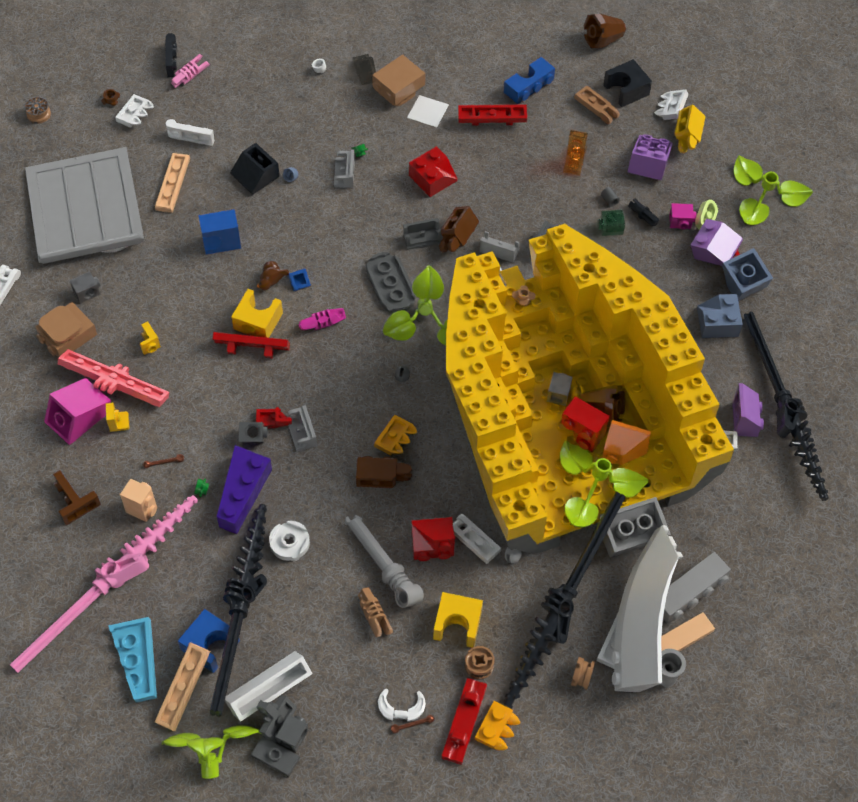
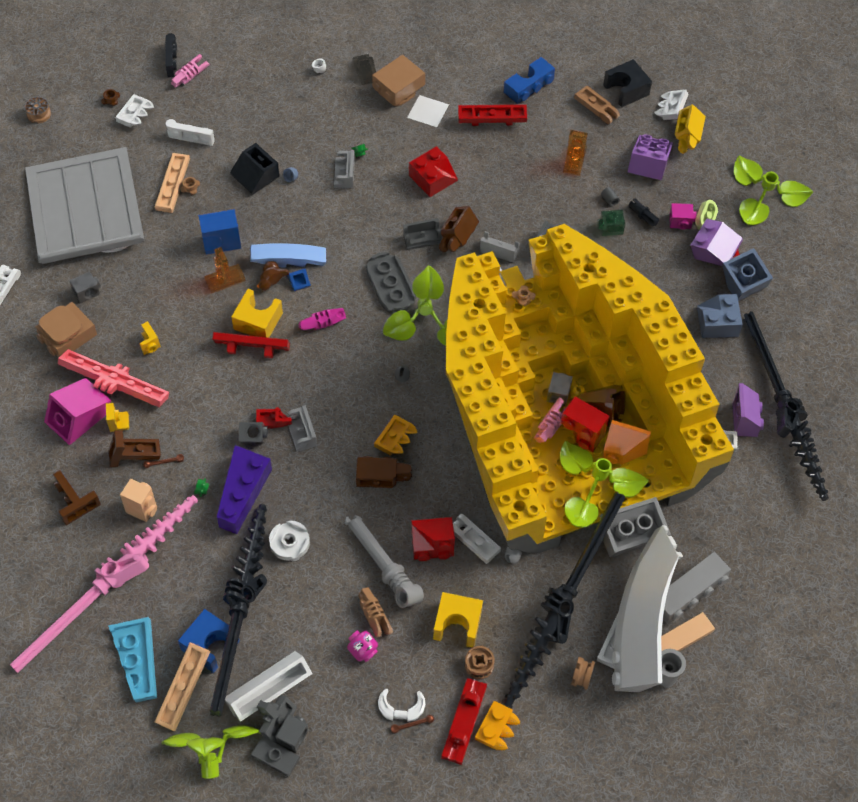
reddish brown cone [584,14,626,48] -> none
none -> reddish brown bracket [108,430,161,467]
none -> medium nougat plate [180,177,200,195]
none -> clear orange bracket [204,247,246,293]
none -> light blue slope [250,243,326,268]
none -> dark pink head [347,630,378,662]
none -> bright pink hinge [534,397,567,443]

